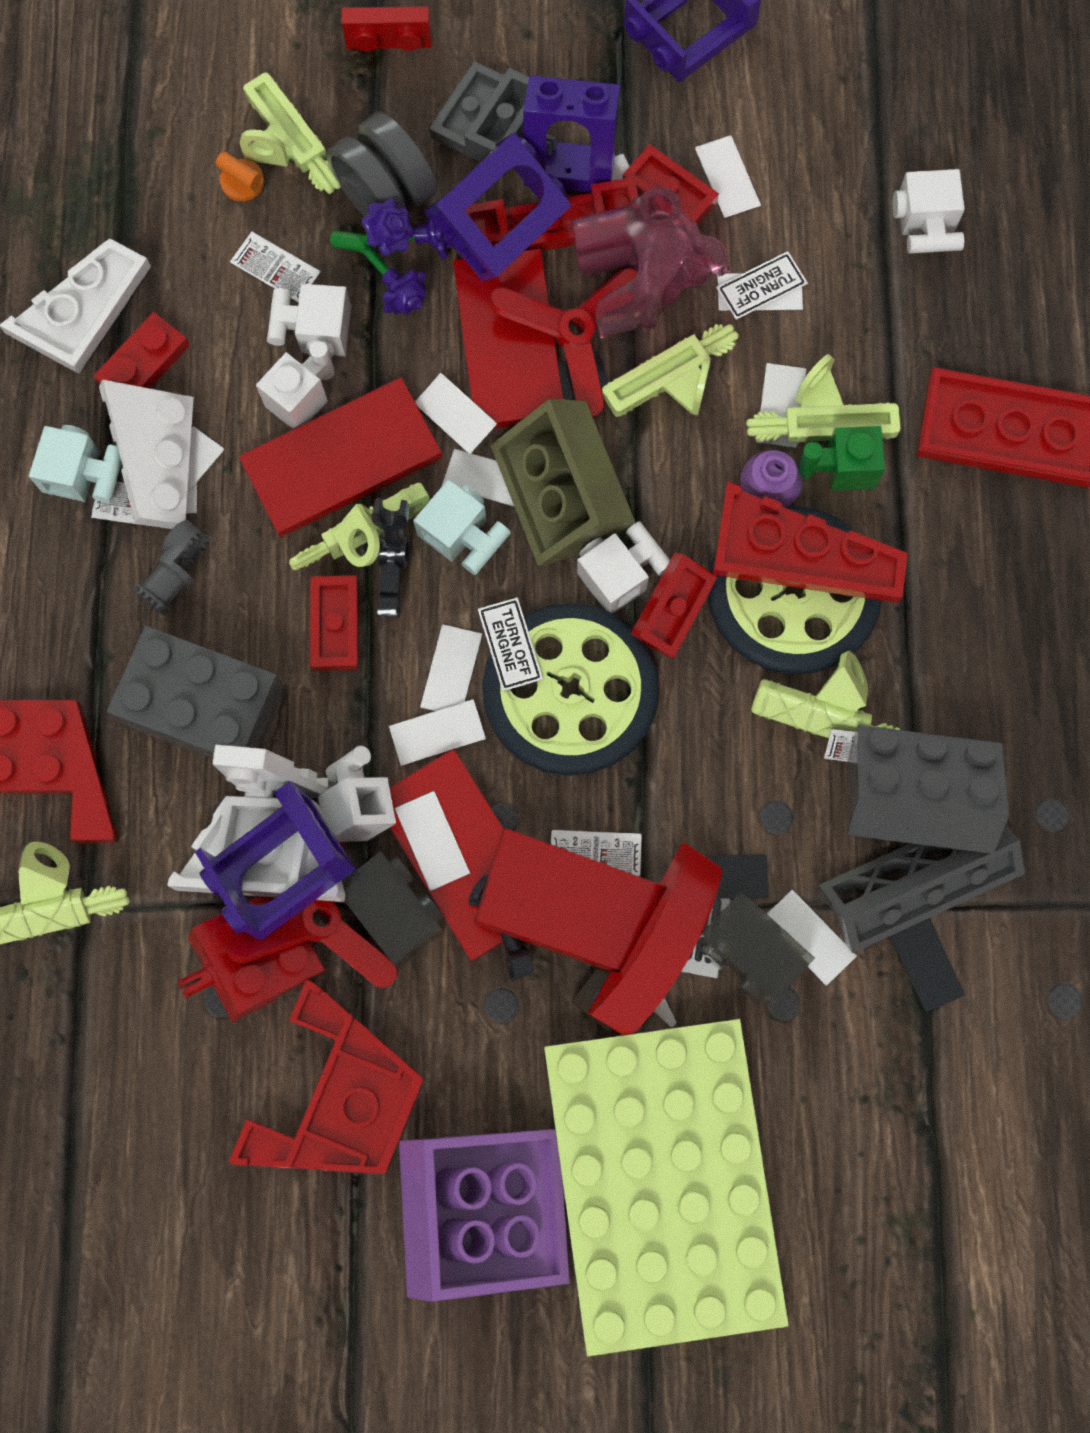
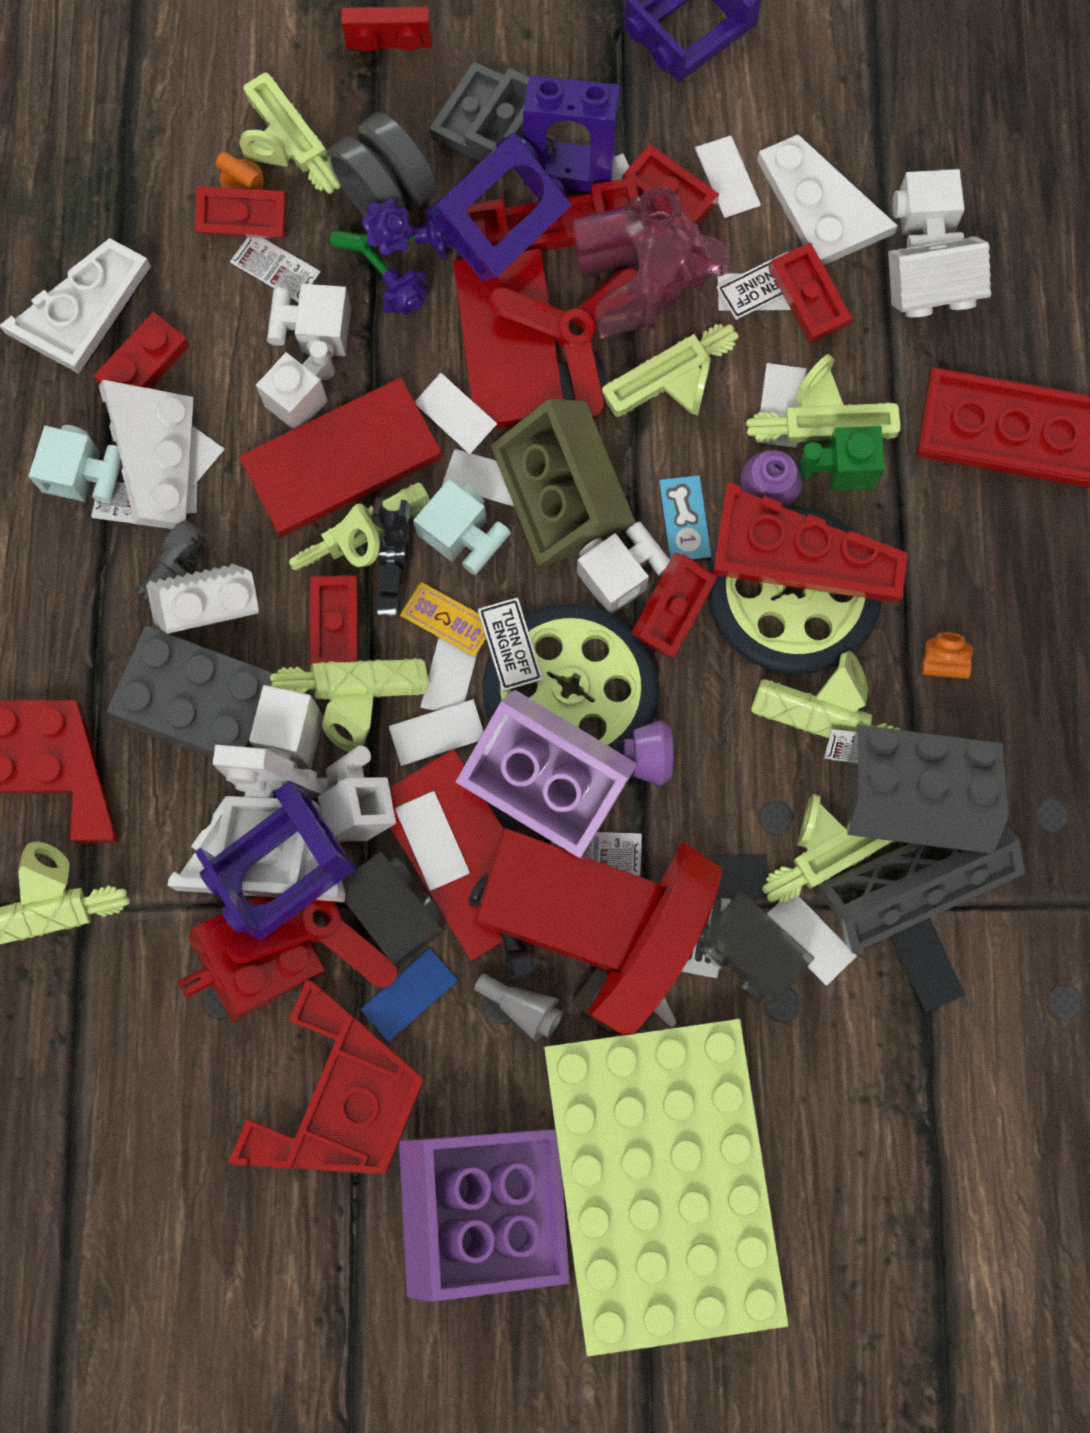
none -> white brick [146,563,259,634]
none -> red plate [195,186,288,239]
none -> white brick [249,685,324,770]
none -> yellowish green piece [270,658,429,752]
none -> blue sticker [360,948,458,1042]
none -> yellow sticker [400,582,486,657]
none -> lavender brick [456,690,638,858]
none -> light grey cone [474,973,563,1042]
none -> medium lavender cone [623,721,673,786]
none -> medium azure sticker [659,475,712,560]
none -> white wing [757,135,898,265]
none -> yellowish green piece [762,794,896,903]
none -> red plate [768,242,853,344]
none -> white brick [888,237,992,317]
none -> orange plate [920,632,973,679]

